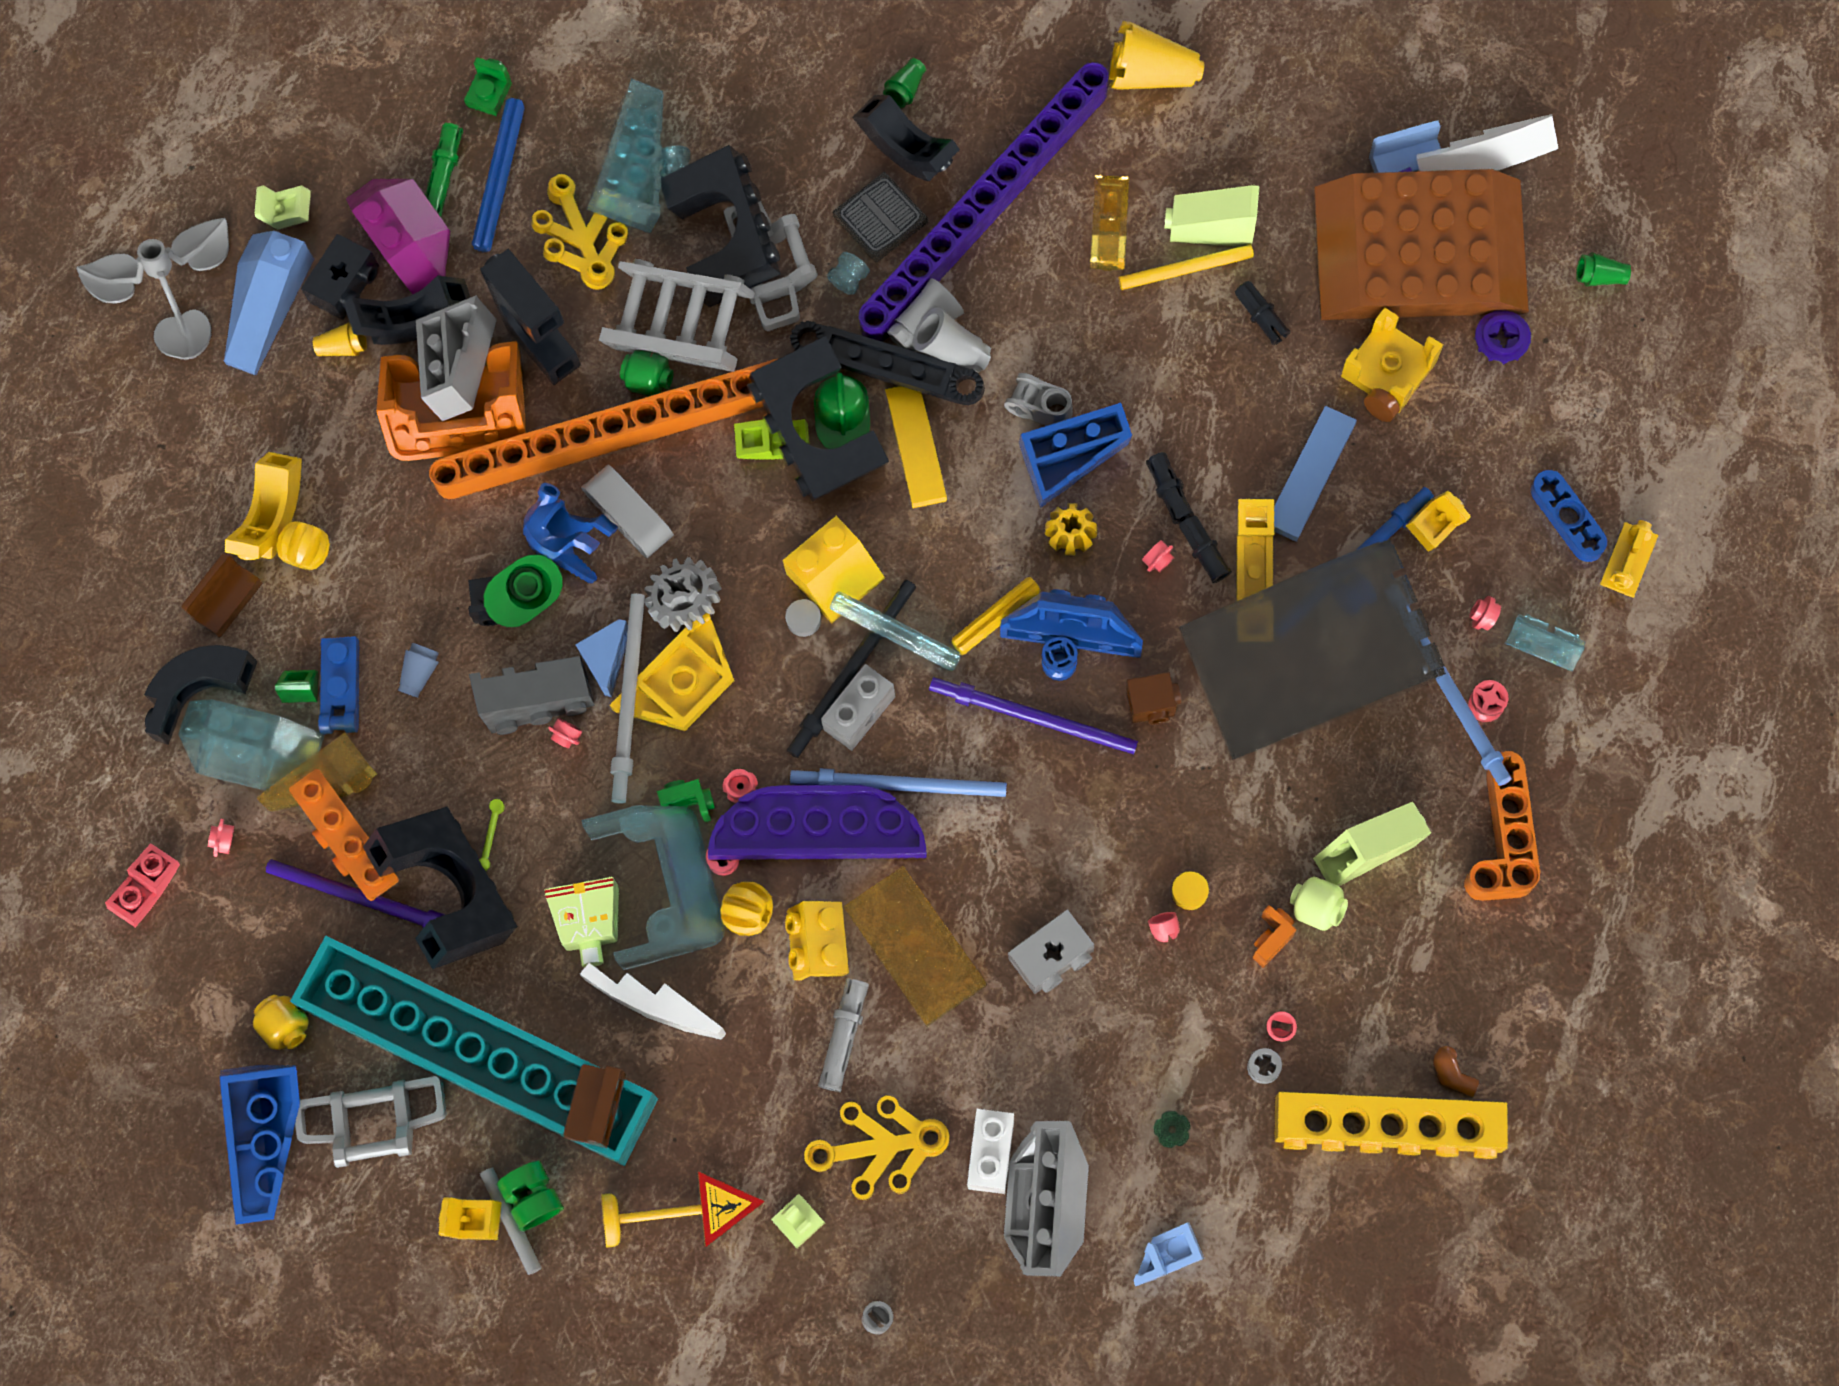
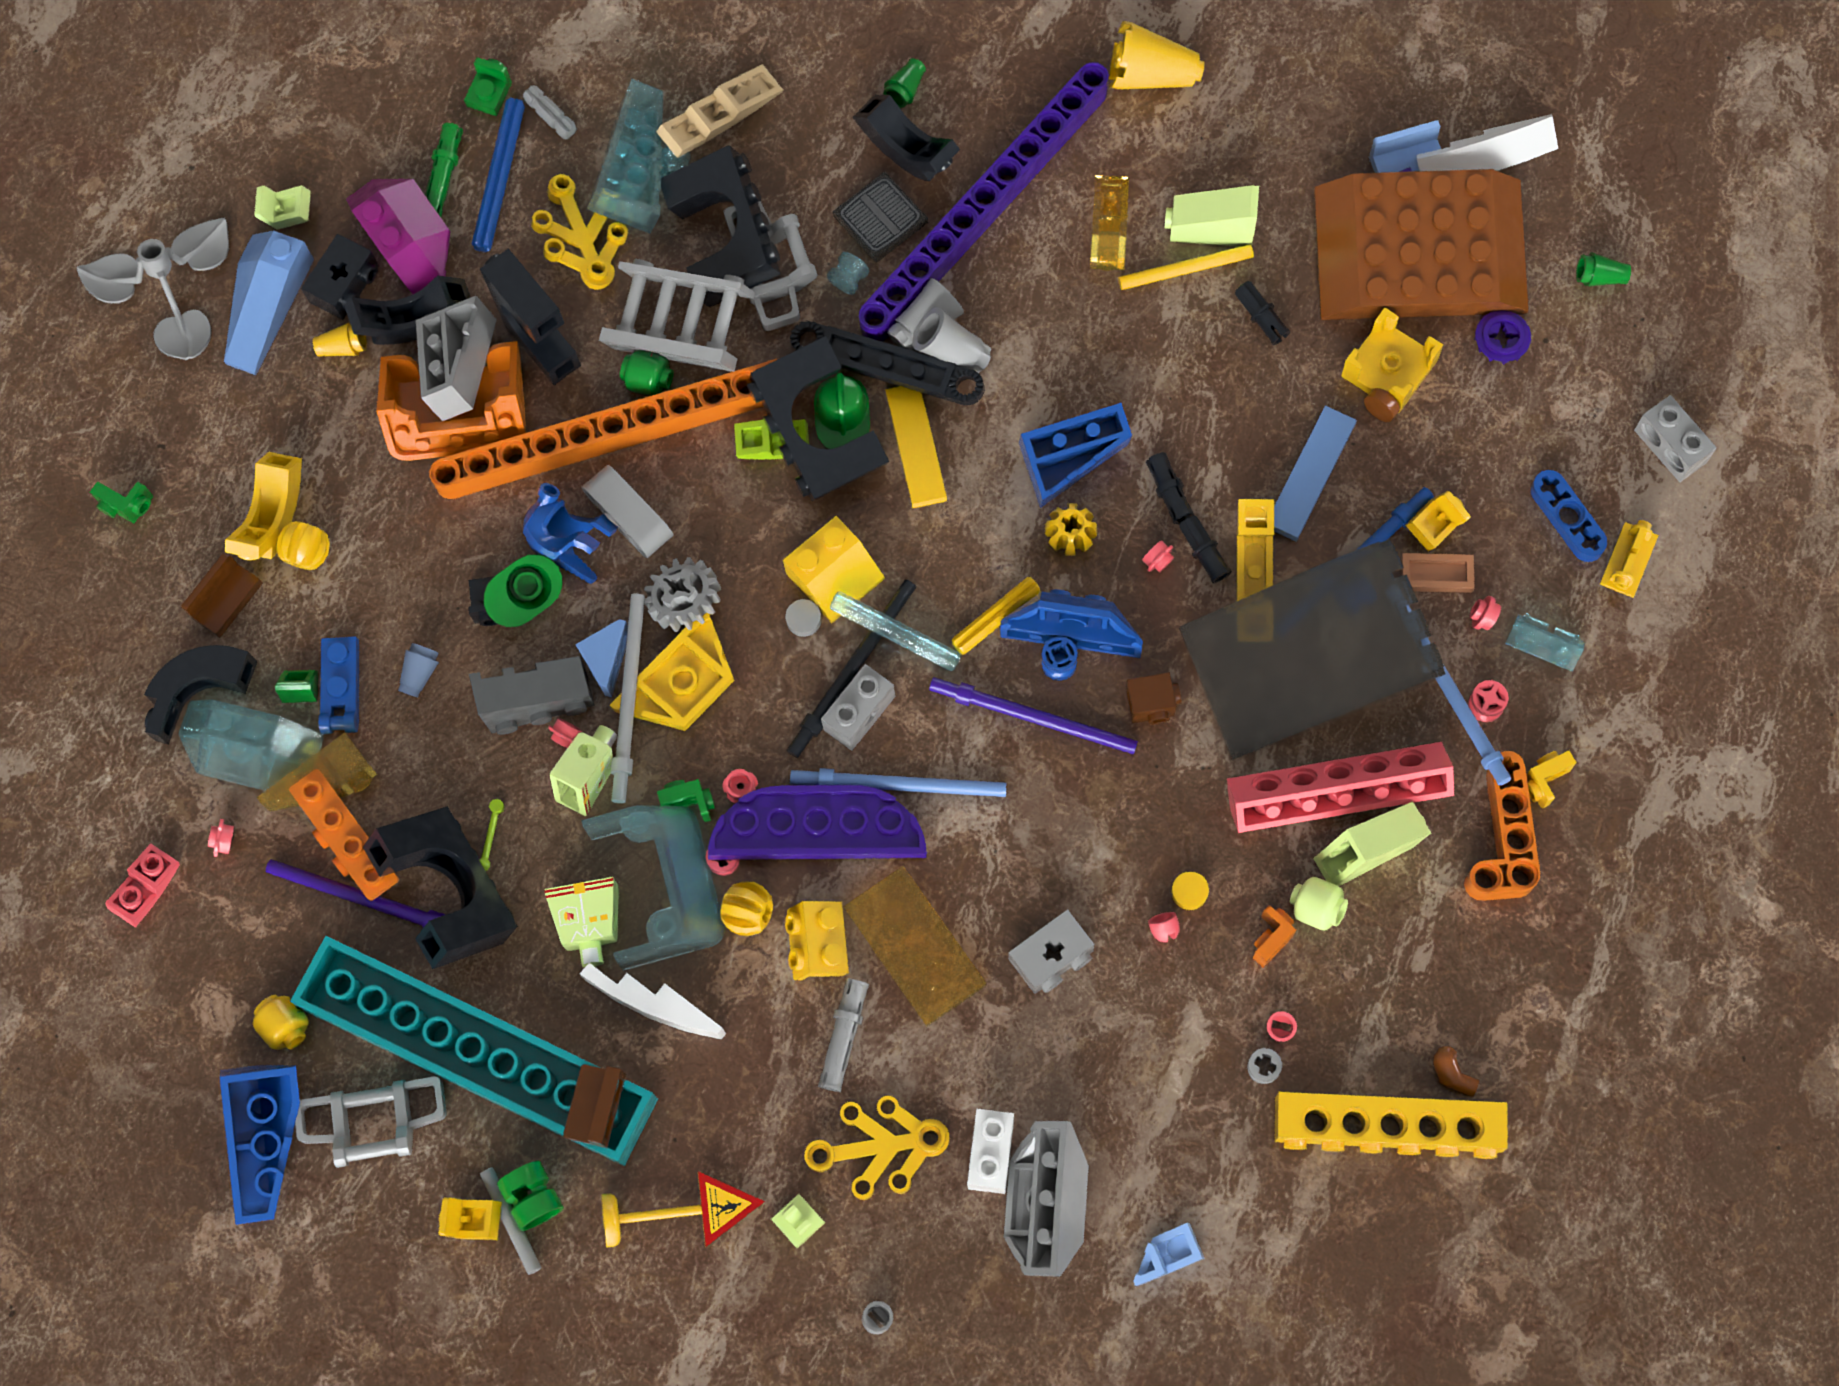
light grey piece [1004,373,1073,426] -> none
clear green plate [1154,1111,1191,1148] -> none
none -> green bracket [90,481,153,524]
none -> light grey axle [523,85,577,139]
none -> yellowish green torso [550,725,617,816]
none -> tan slope [657,64,783,158]
none -> coral brick [1227,742,1454,833]
none -> nougat tile [1401,553,1474,593]
none -> yellow bracket [1527,750,1576,809]
none -> light grey brick [1634,395,1717,483]

